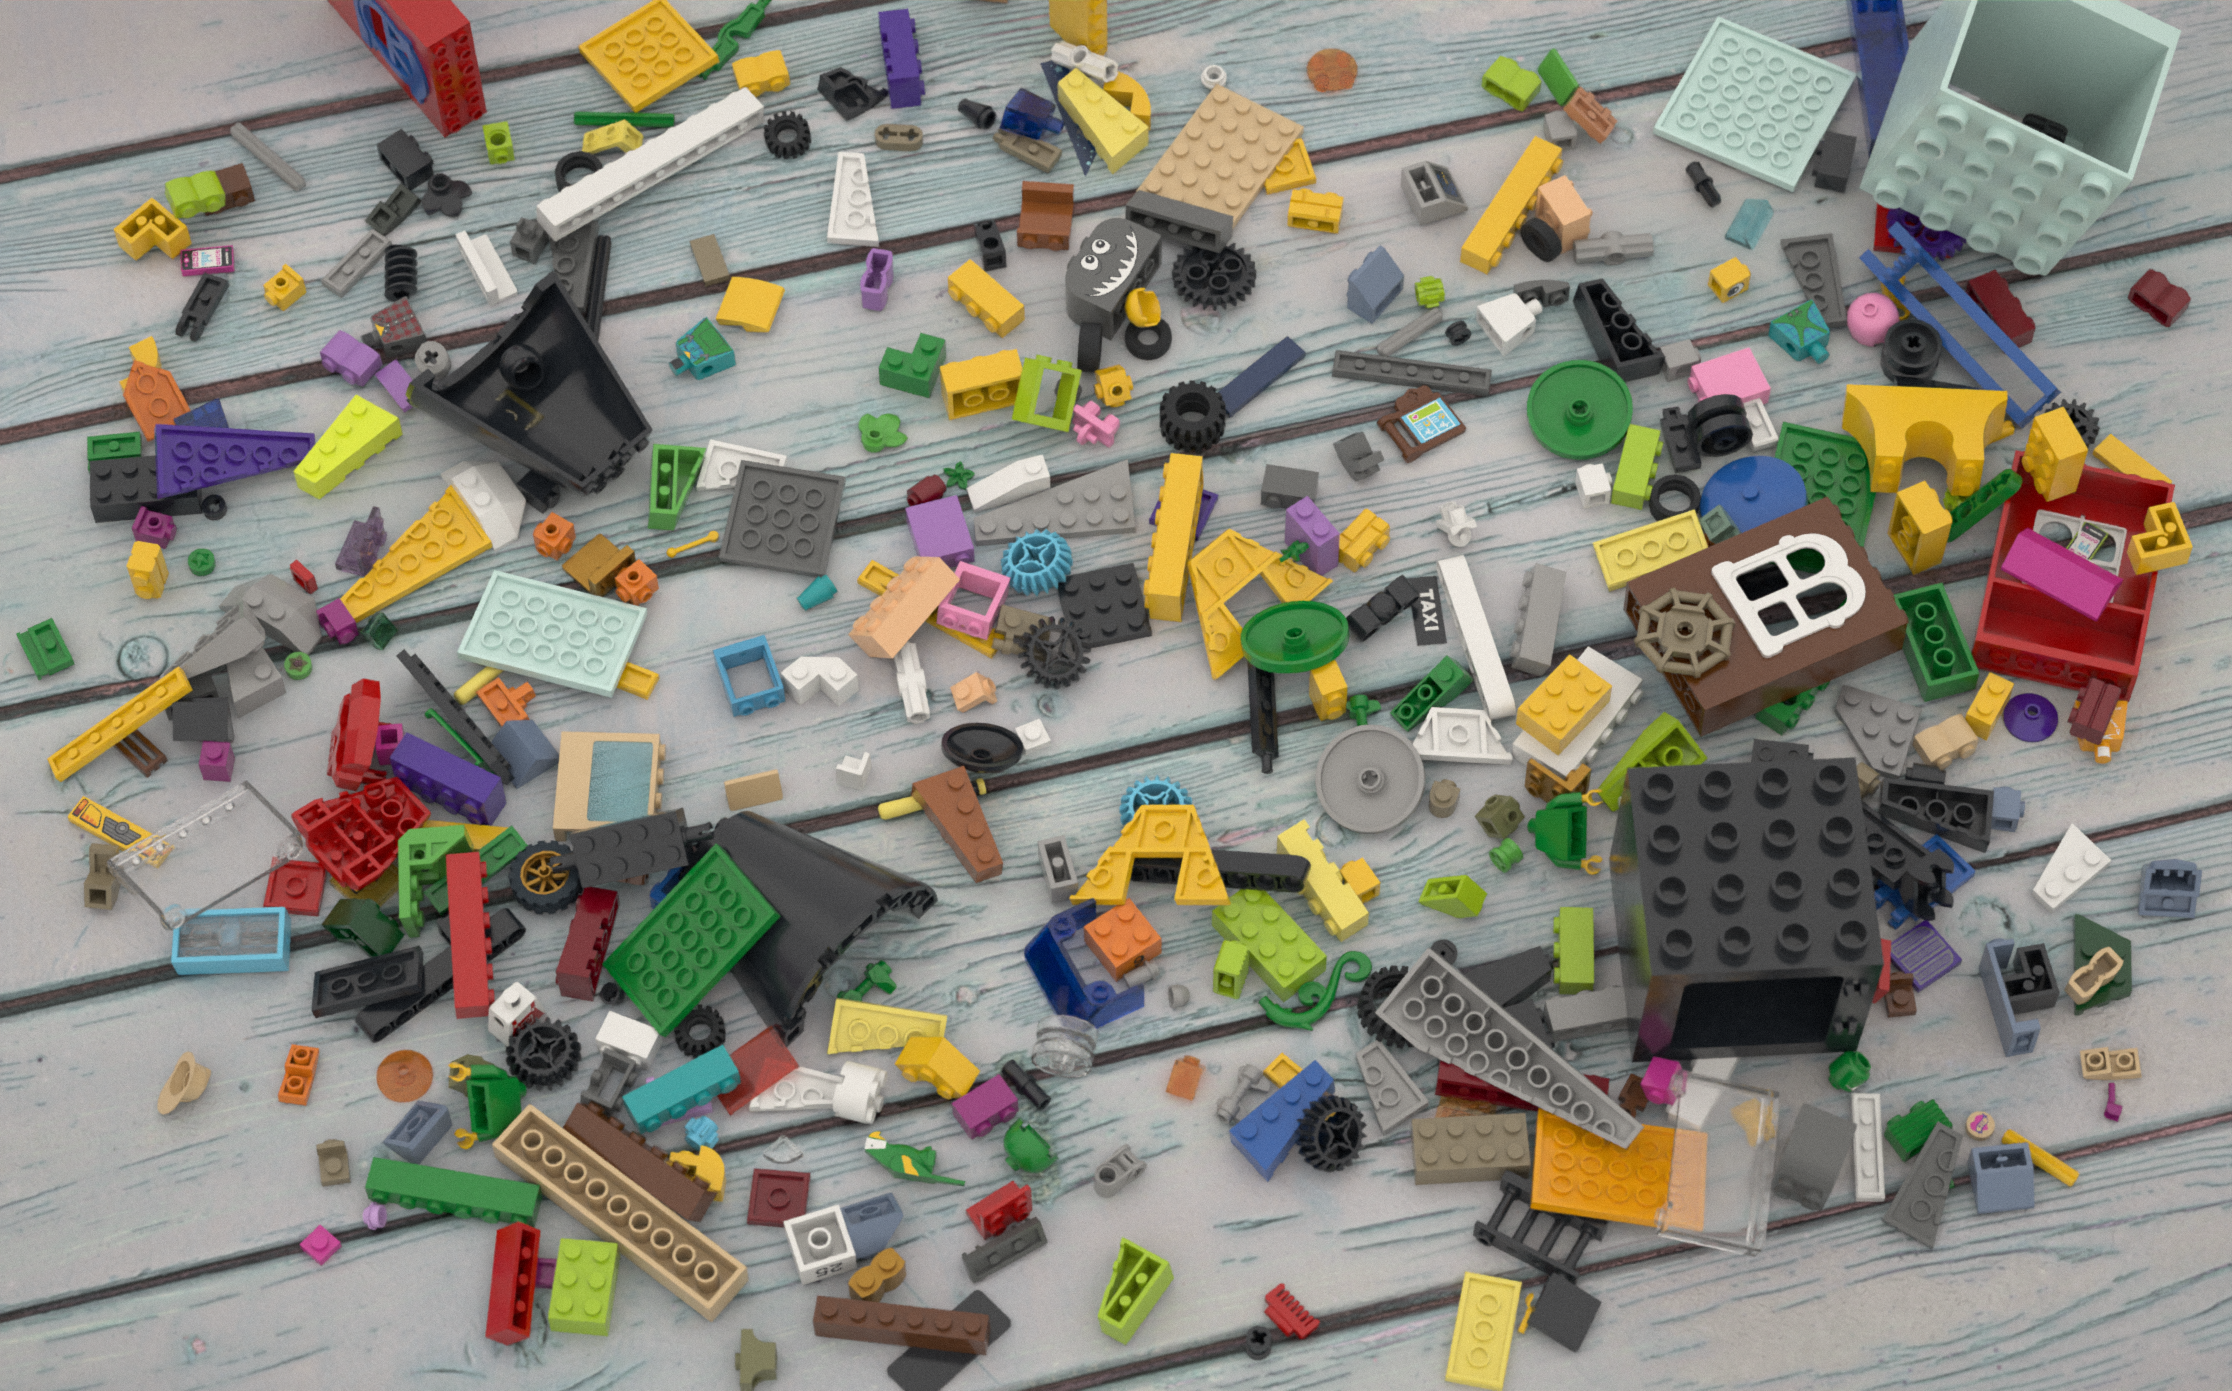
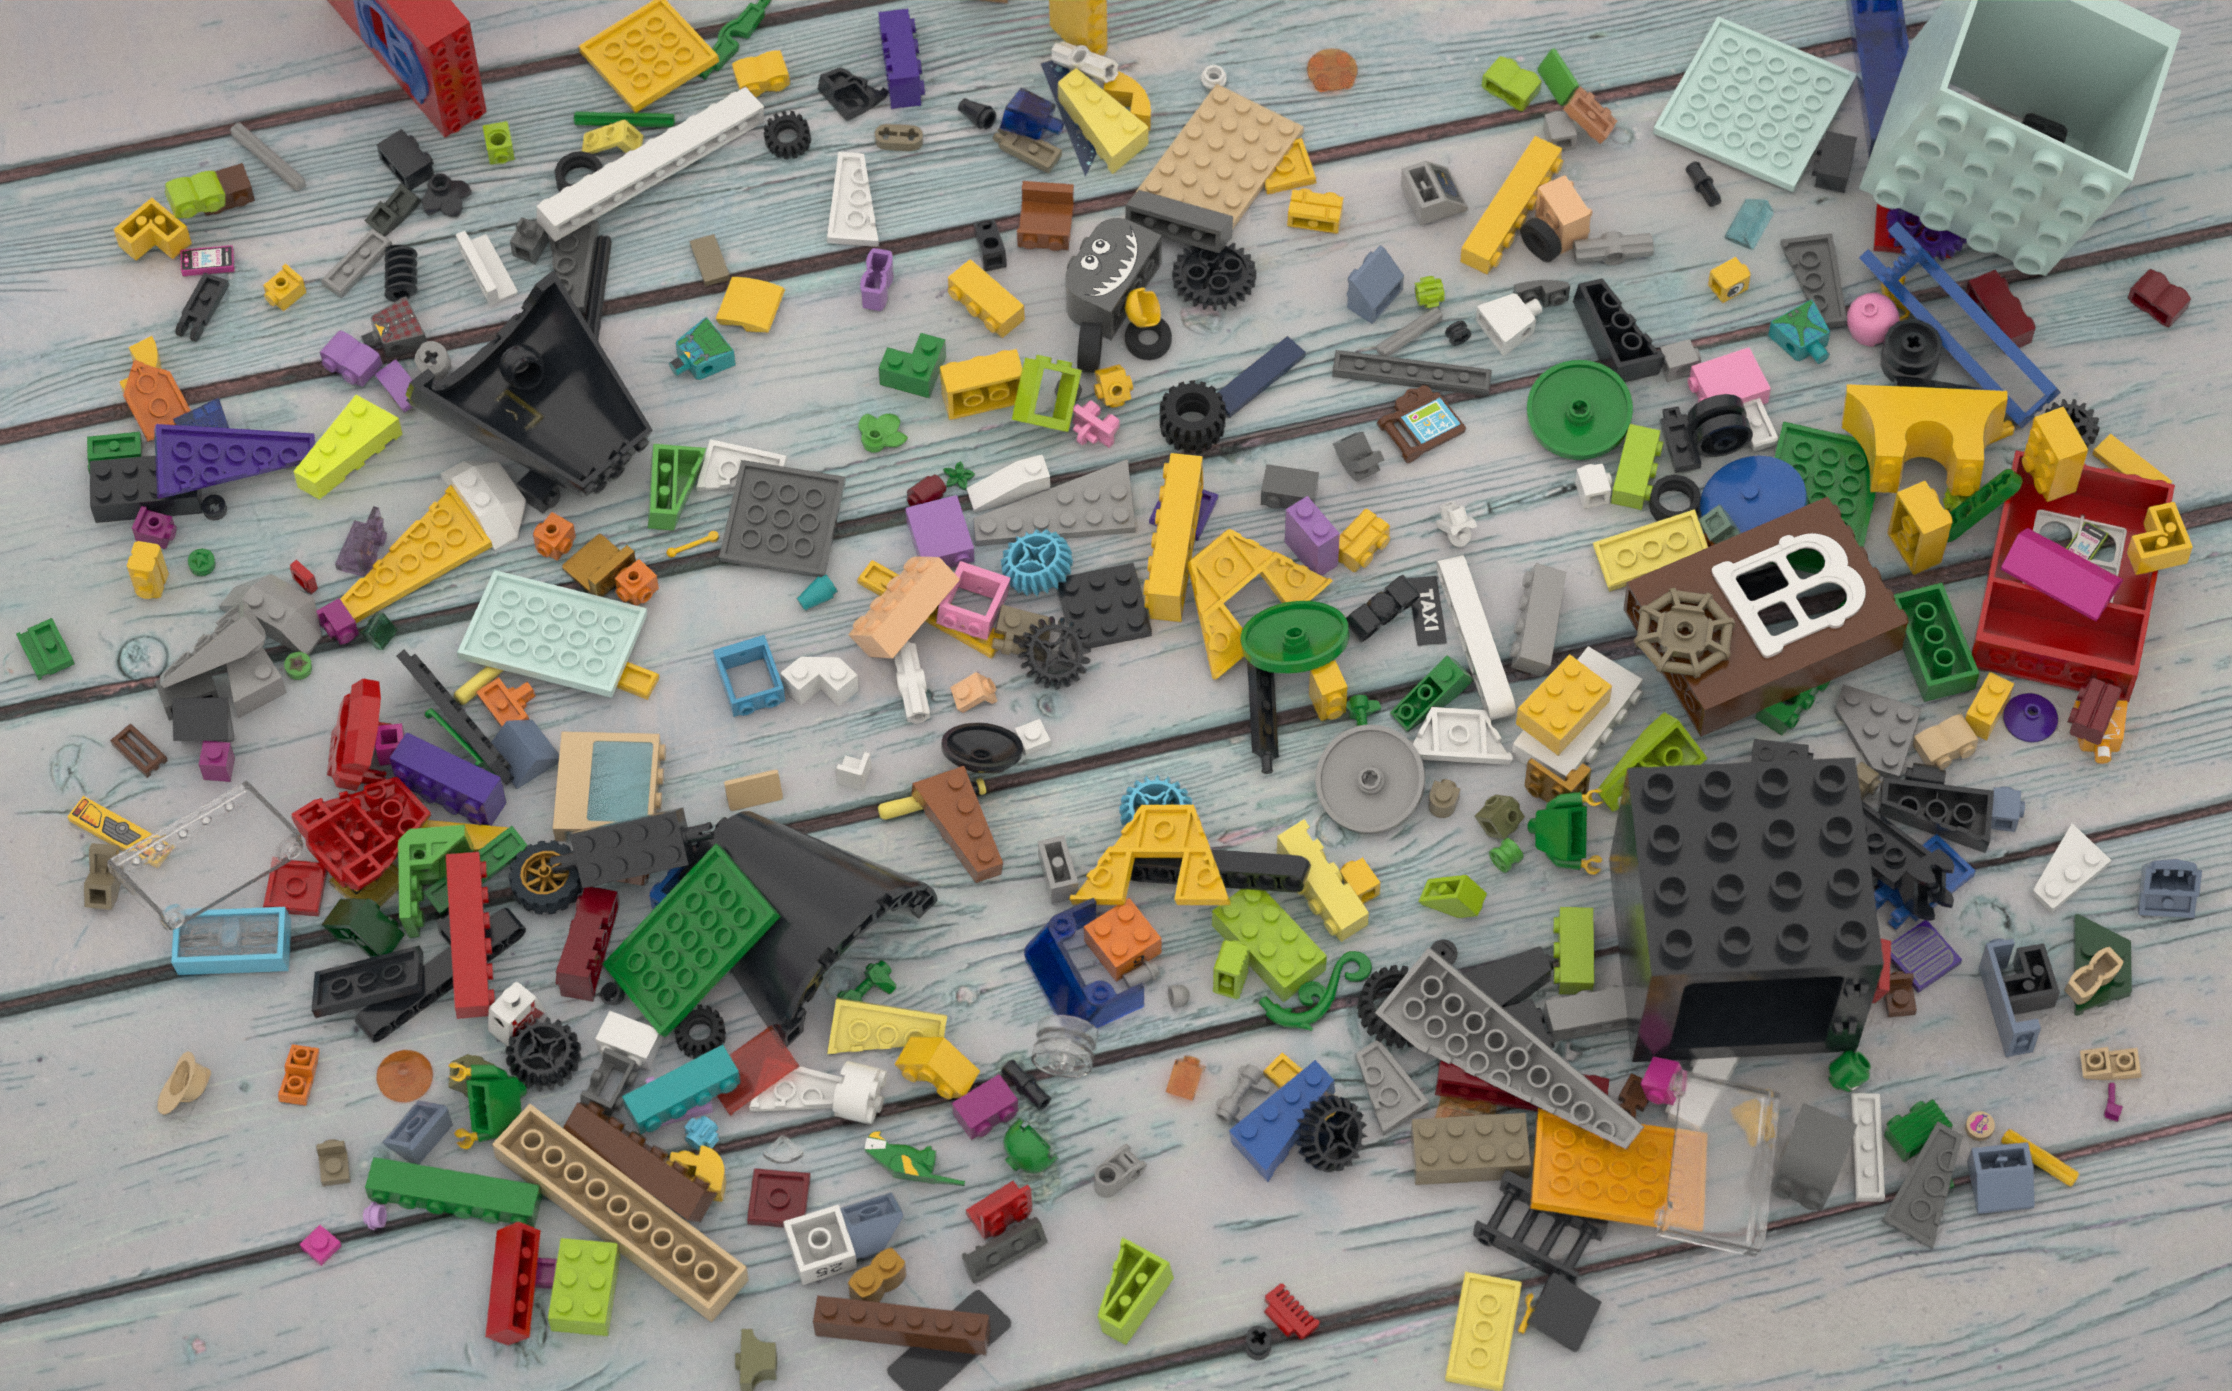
yellow tile [47,666,192,782] -> none
green plant [1279,540,1309,562] -> none

